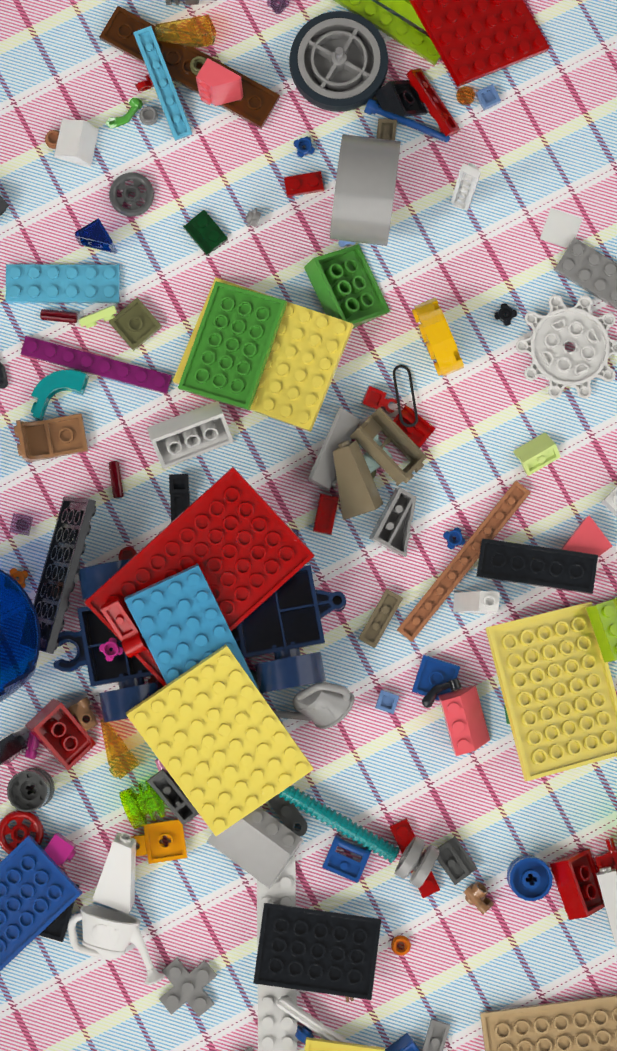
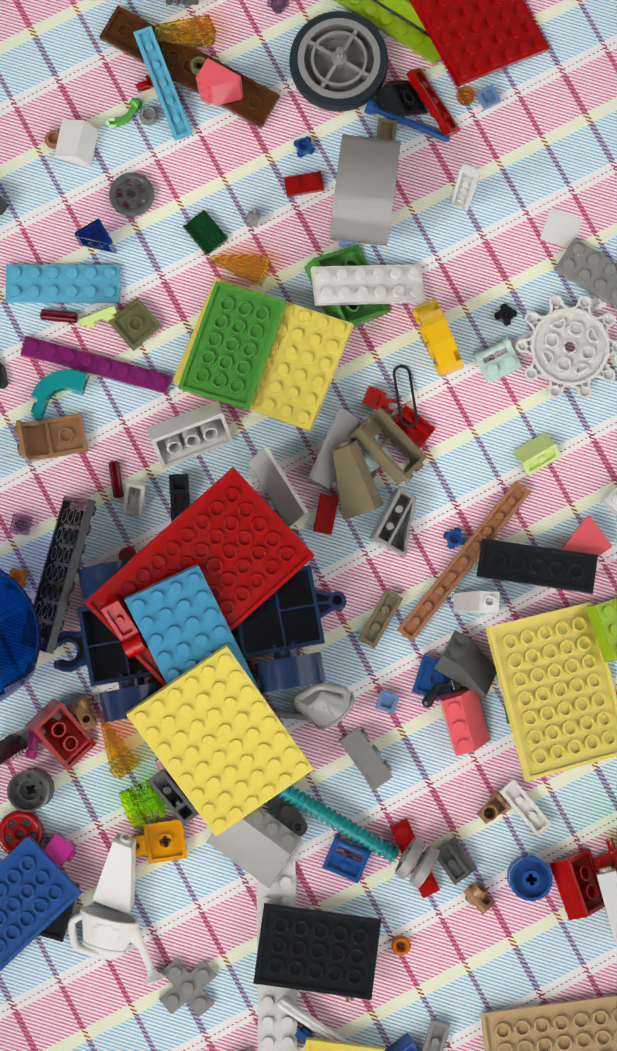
dark pink plate [99,638,123,661] -> none
none -> white slope [123,480,148,516]
none -> clear yellow slope [210,254,272,287]
none -> white slope [247,445,309,528]
none -> white plate [310,264,425,306]
none -> light grey wedge [339,727,393,790]
none -> dark grey slope [434,630,497,697]
none -> light aqua plate [473,337,522,384]
none -> medium nougat plate [477,791,511,824]
none -> white plate [499,779,552,837]

